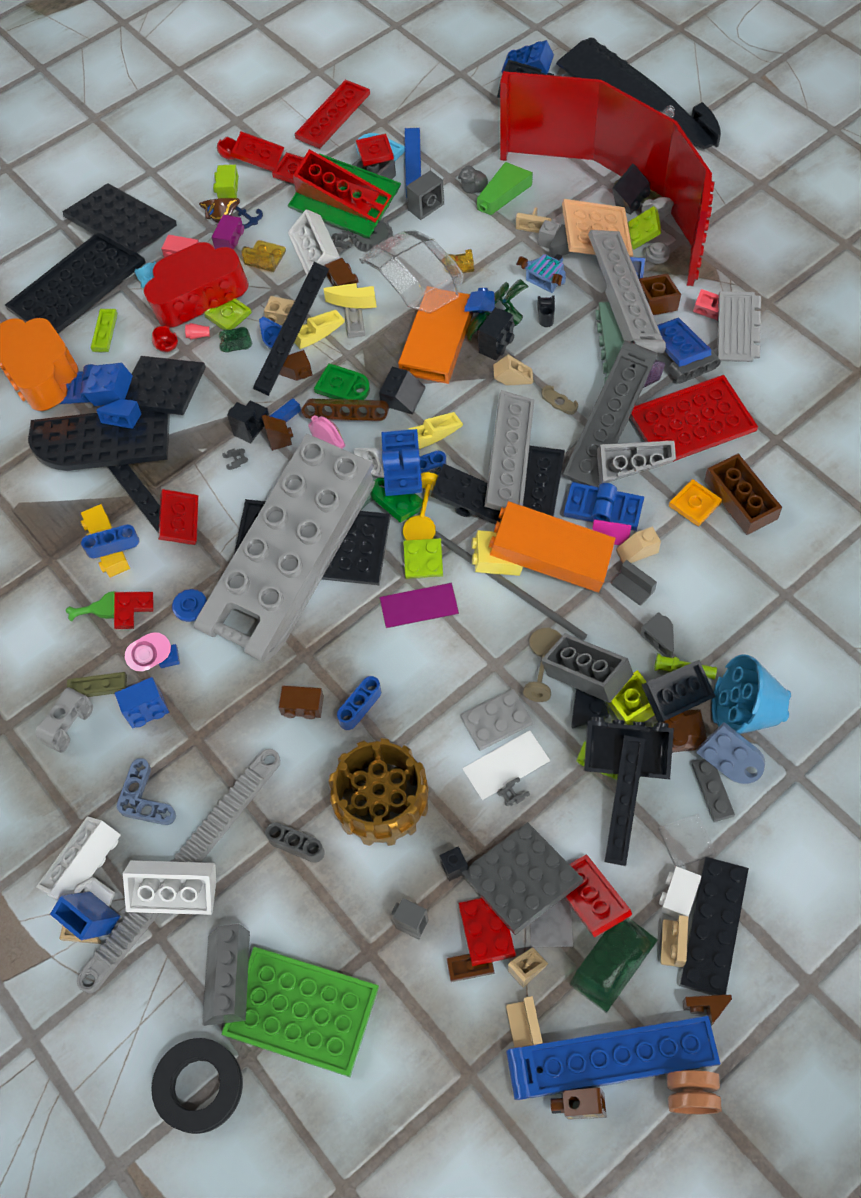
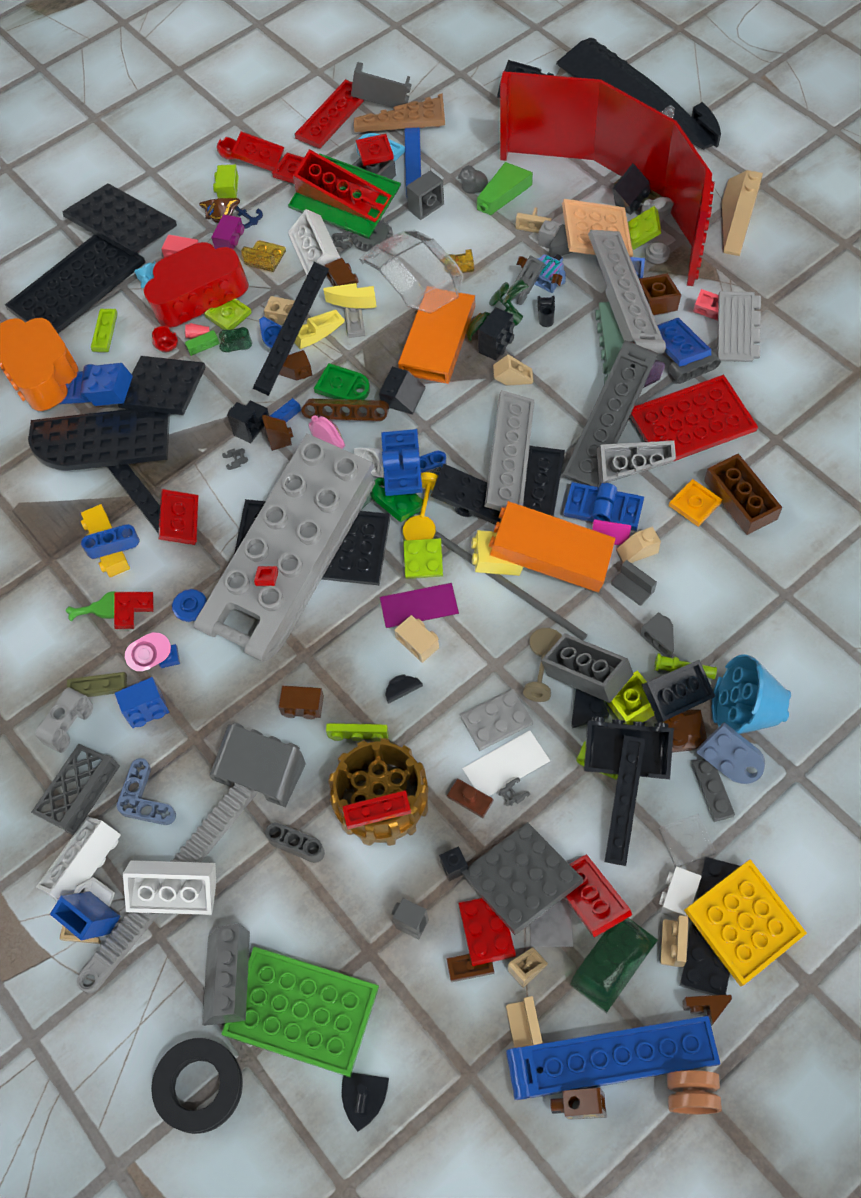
blue slope [96,399,141,429] -> none
blue beam [337,676,382,730] -> none
light yellow slope [408,412,463,449] -> none
blue slope [464,288,495,313] -> none
blue slope [501,40,554,74] -> none
dark tan piece [541,385,578,415] -> none
none -> dark grey fence [31,744,120,835]
none -> bright green piece [185,330,220,356]
none -> dark grey windscreen [210,723,306,808]
none -> red plate [254,566,279,586]
none -> lime plate [326,723,389,742]
none -> black shield [341,1073,389,1132]
none -> red plate [342,790,411,829]
none -> dark grey panel [351,62,412,108]
none -> medium nougat wing [354,93,445,133]
none -> black plate [385,674,423,704]
none -> tan brick [394,615,439,663]
none -> copper tile [447,779,494,818]
none -> dark grey hinge [511,255,546,305]
none -> yellow plate [684,859,807,987]
none -> tan wedge [721,170,763,256]

